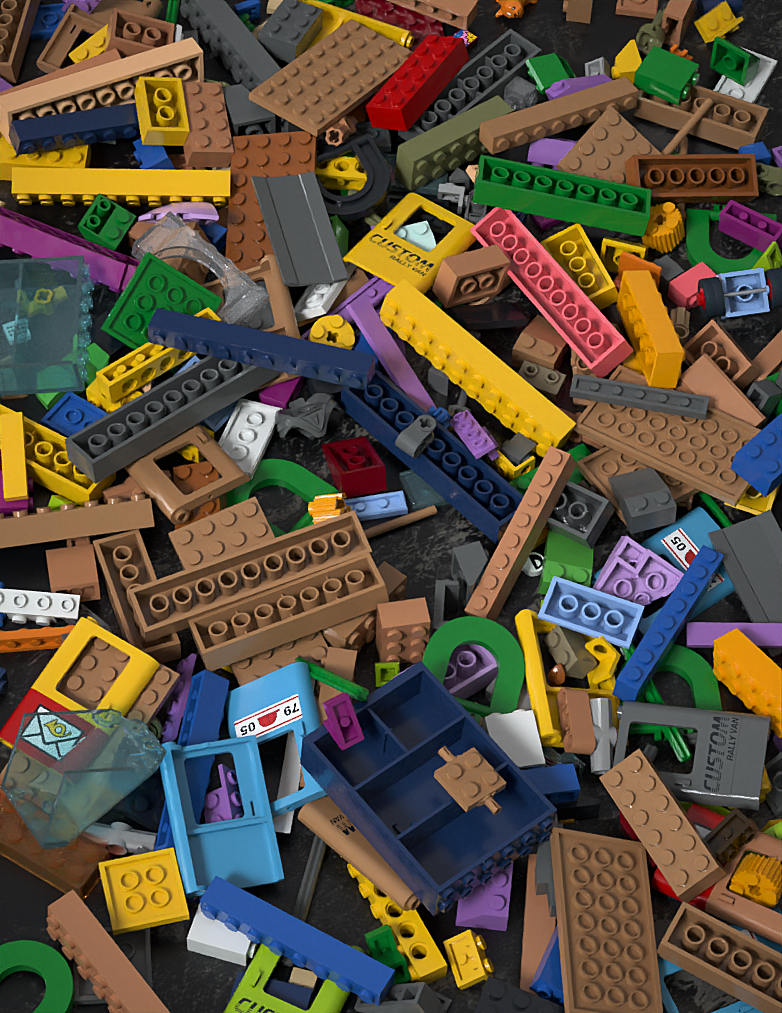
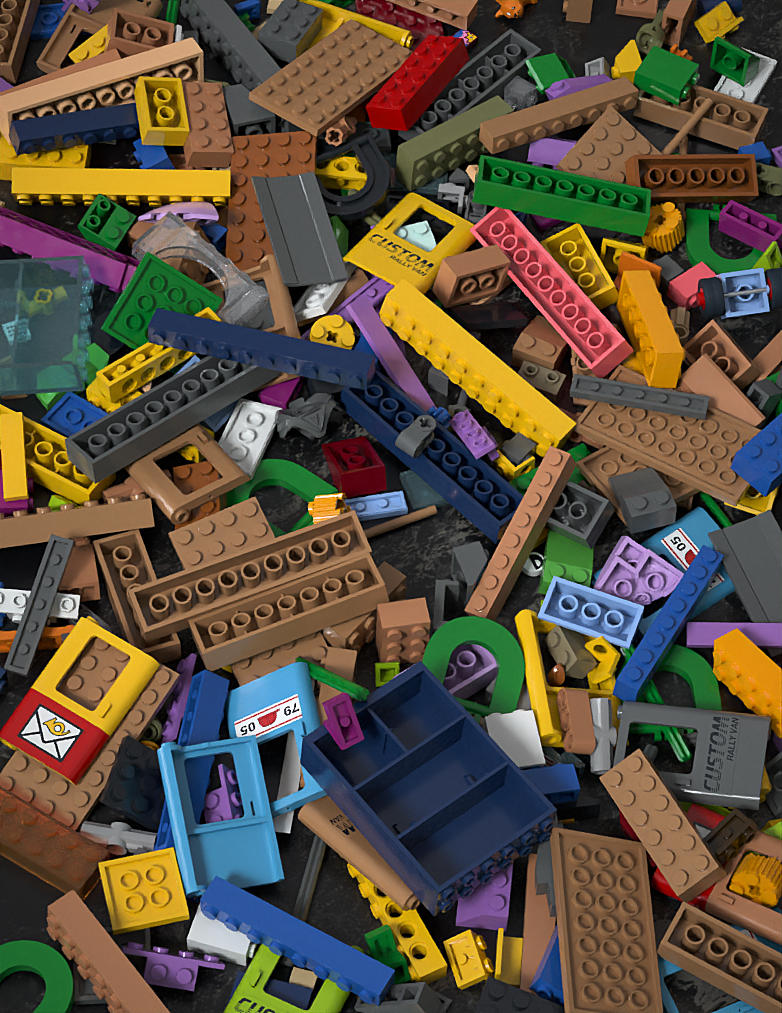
clear light blue windscreen [1,709,167,849] -> none
medium nougat plate [434,746,507,815] -> none
none -> dark grey plate [4,534,75,677]
none -> medium lavender bracket [121,942,225,991]
none -> yellow panel [494,928,523,988]

